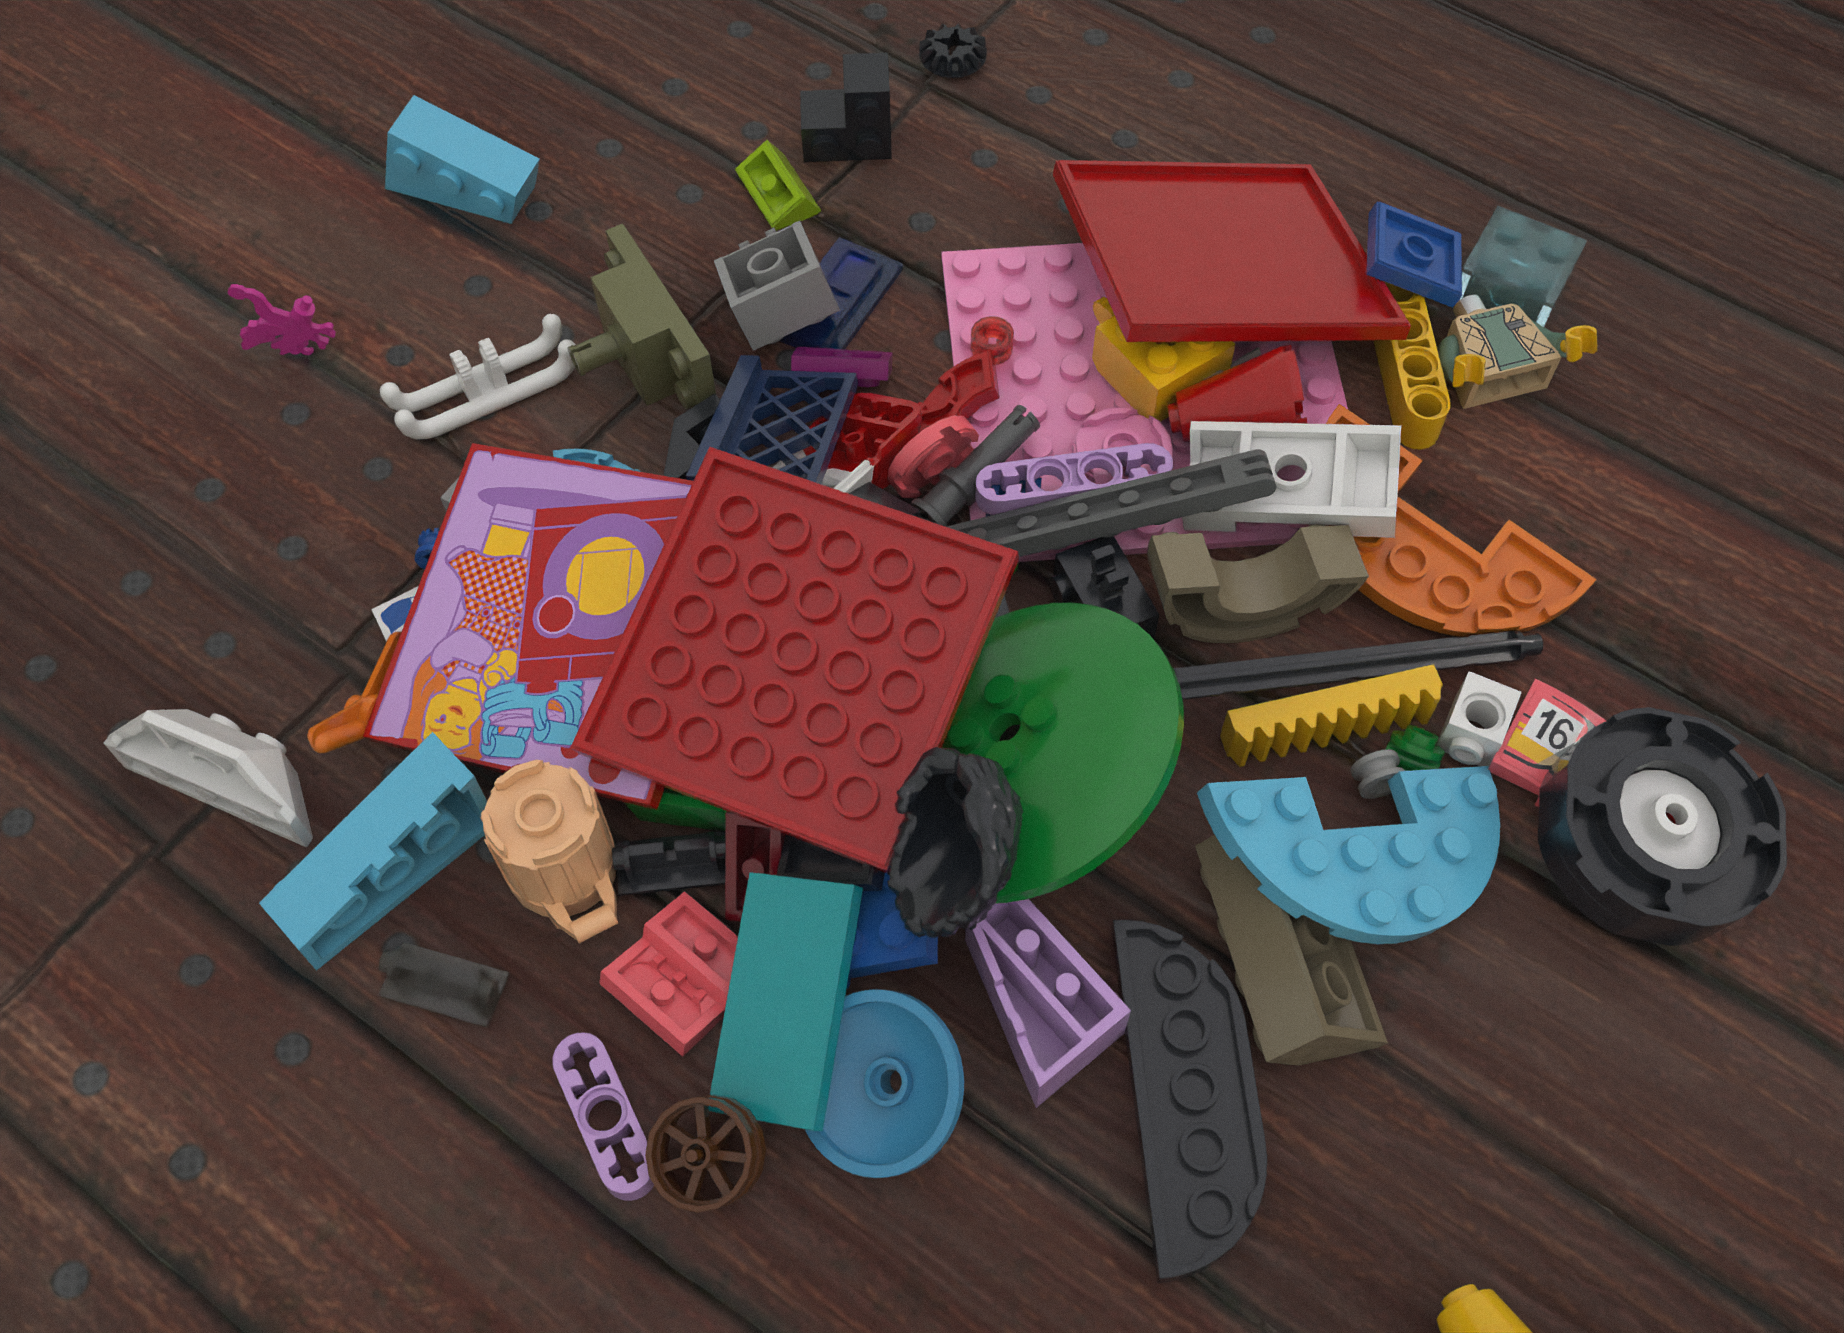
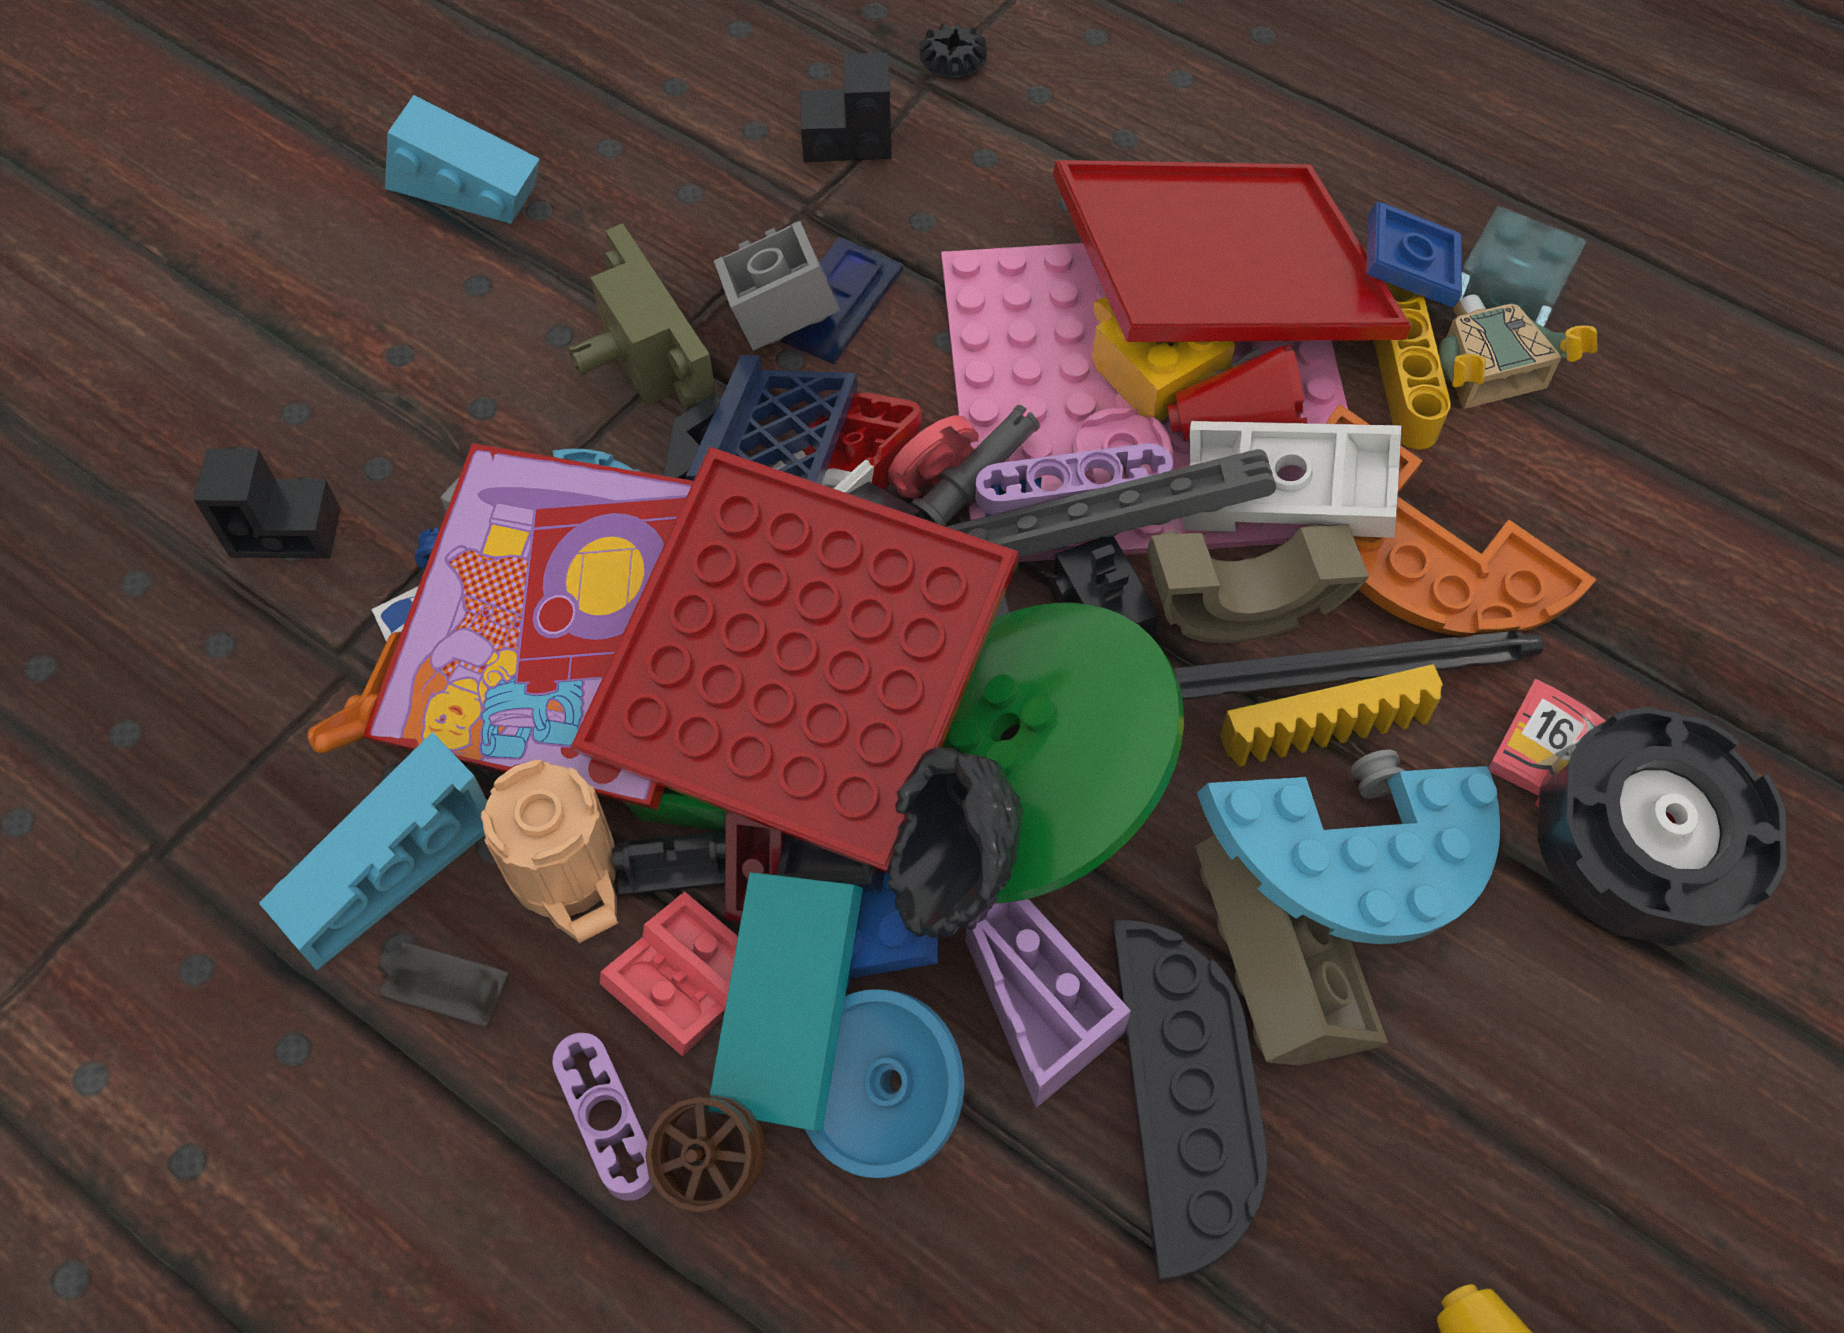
white wedge [103,709,313,847] -> none
dark pink piece [227,284,336,355] -> none
white piece [380,314,576,439] -> none
lime slope [735,140,821,231] -> none
magenta plate [791,347,893,387] -> none
red tile [918,350,1000,433] -> none
clear red bush [970,316,1014,365] -> none
green plate [1385,725,1445,771] -> none
white brick [1437,671,1521,766] -> none
none -> black brick [194,447,341,559]

